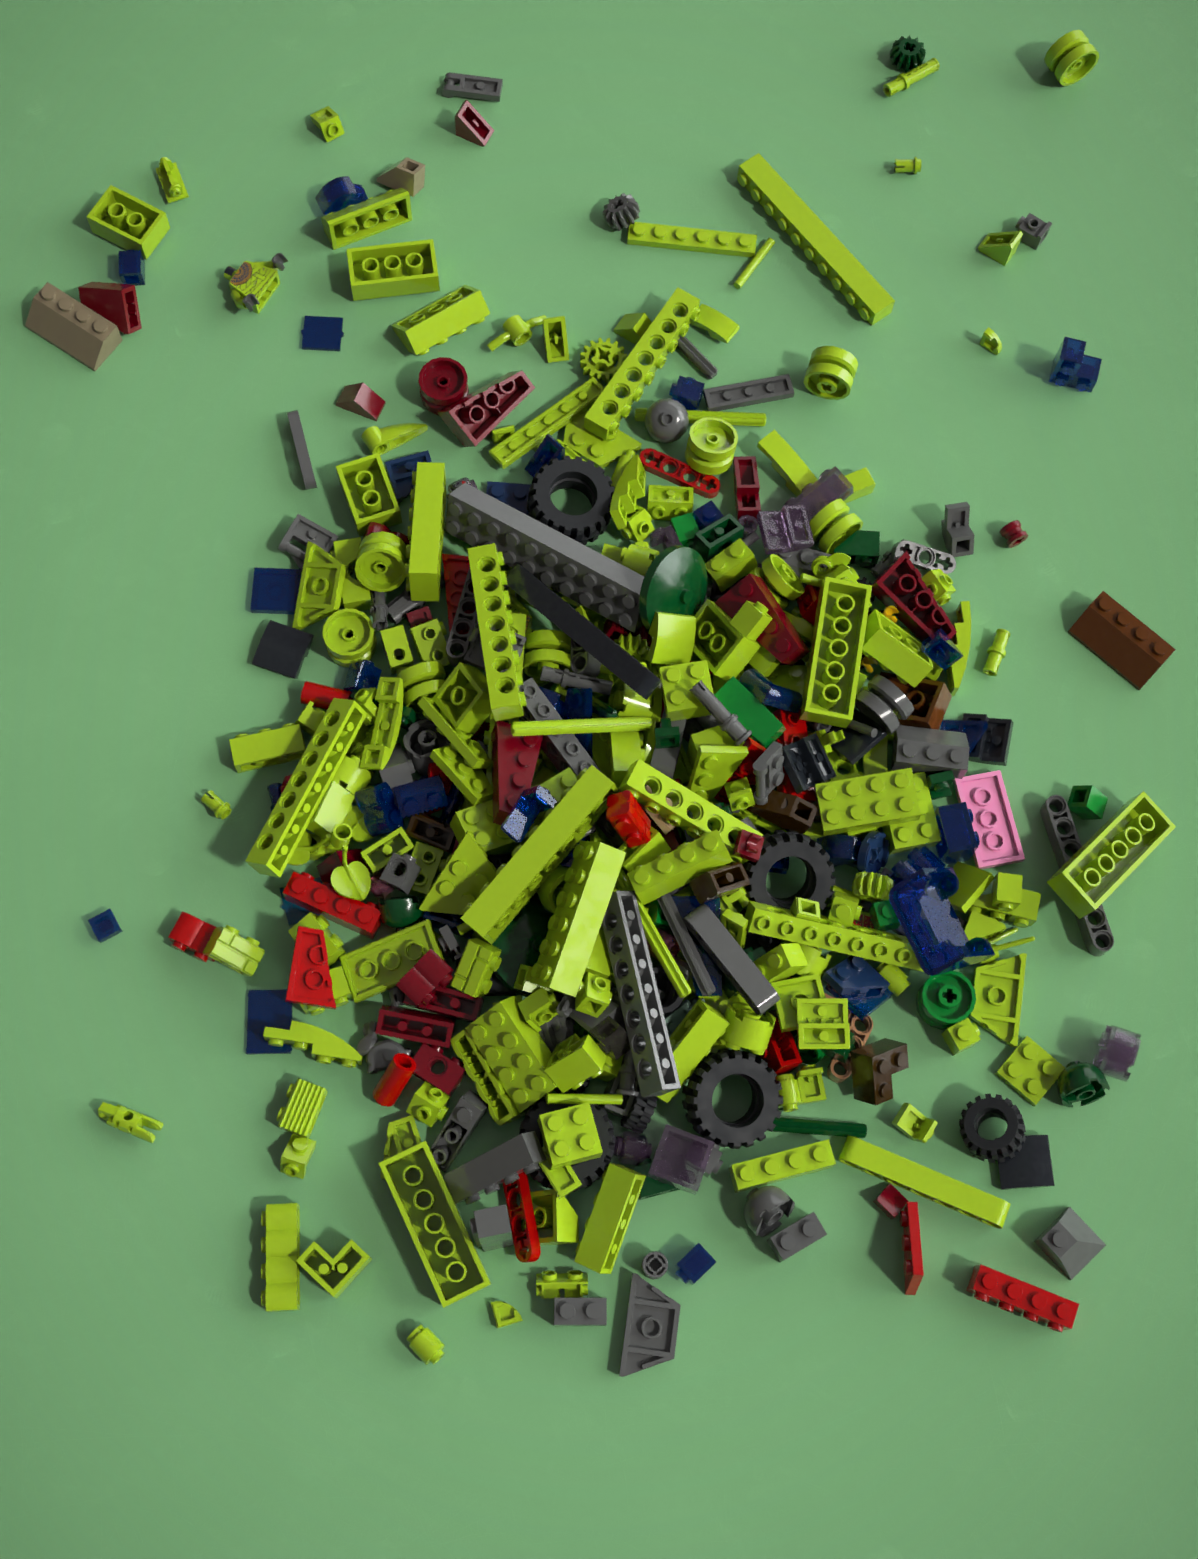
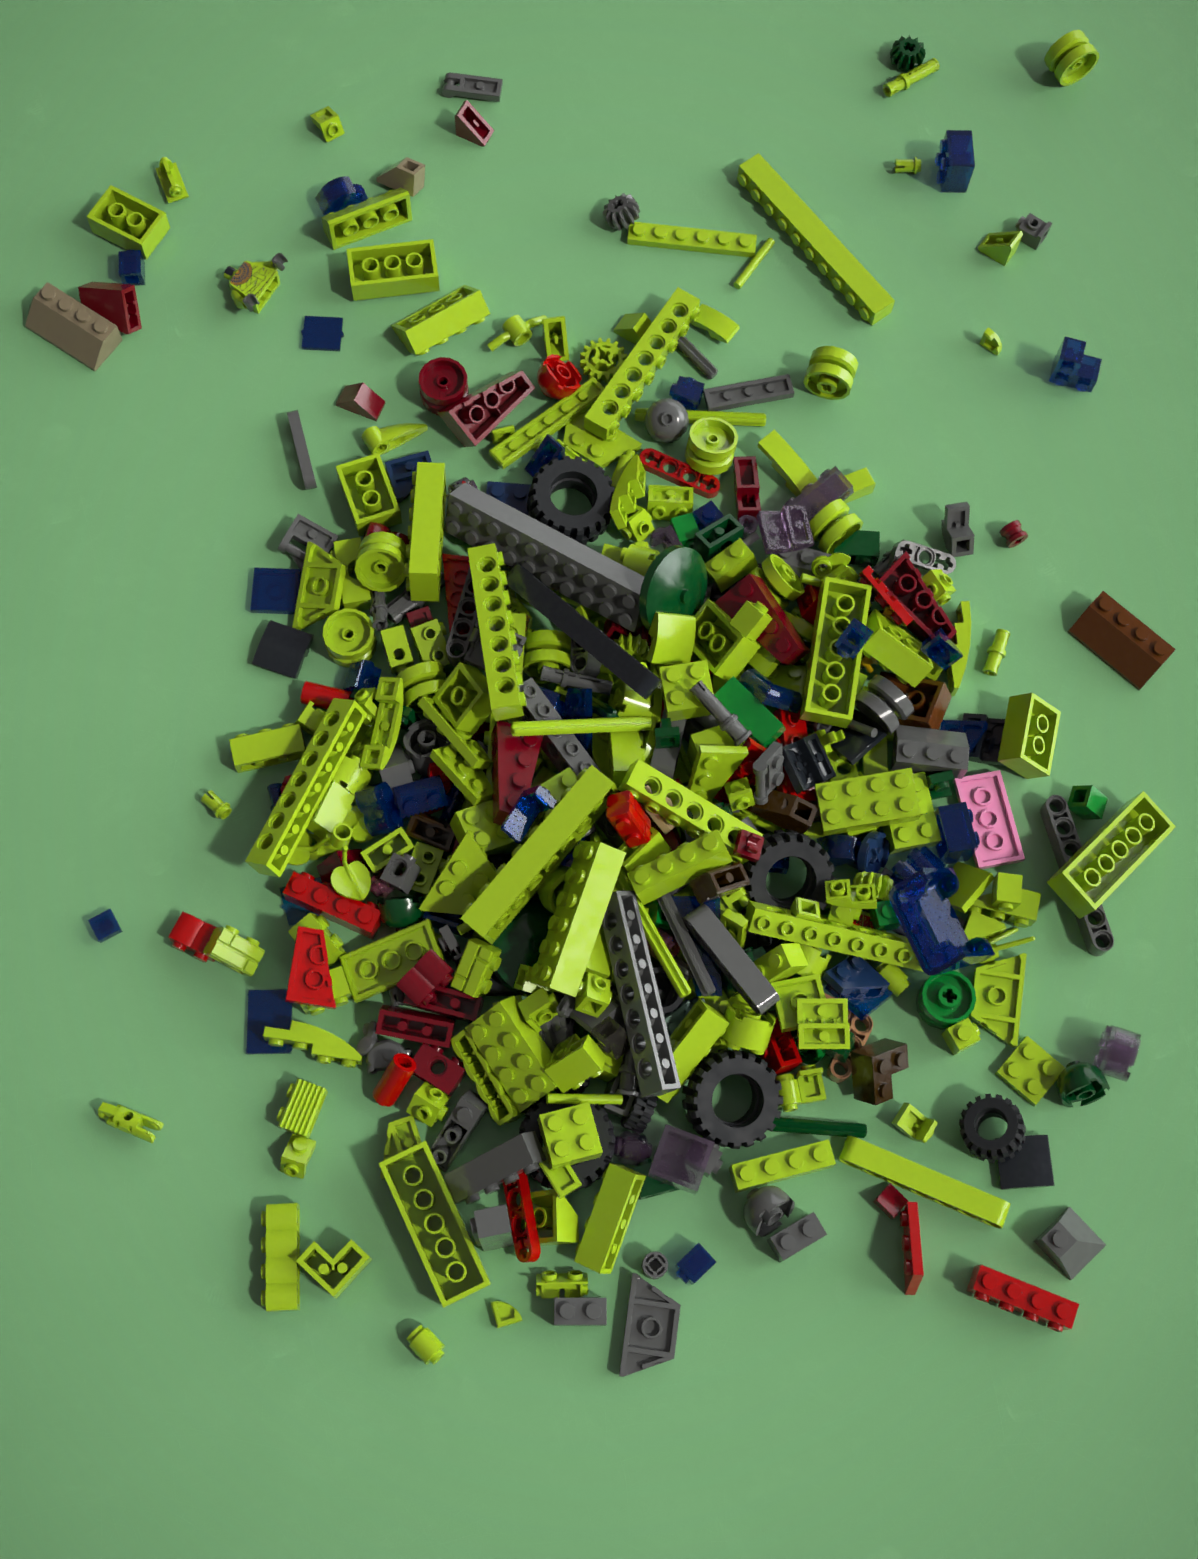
none -> red cylinder [537,354,582,400]
none -> lime slope [825,879,877,909]
none -> clear blue brick [834,618,874,660]
none -> red wing [858,565,914,627]
none -> clear blue brick [935,130,975,193]
none -> lime brick [998,693,1061,779]

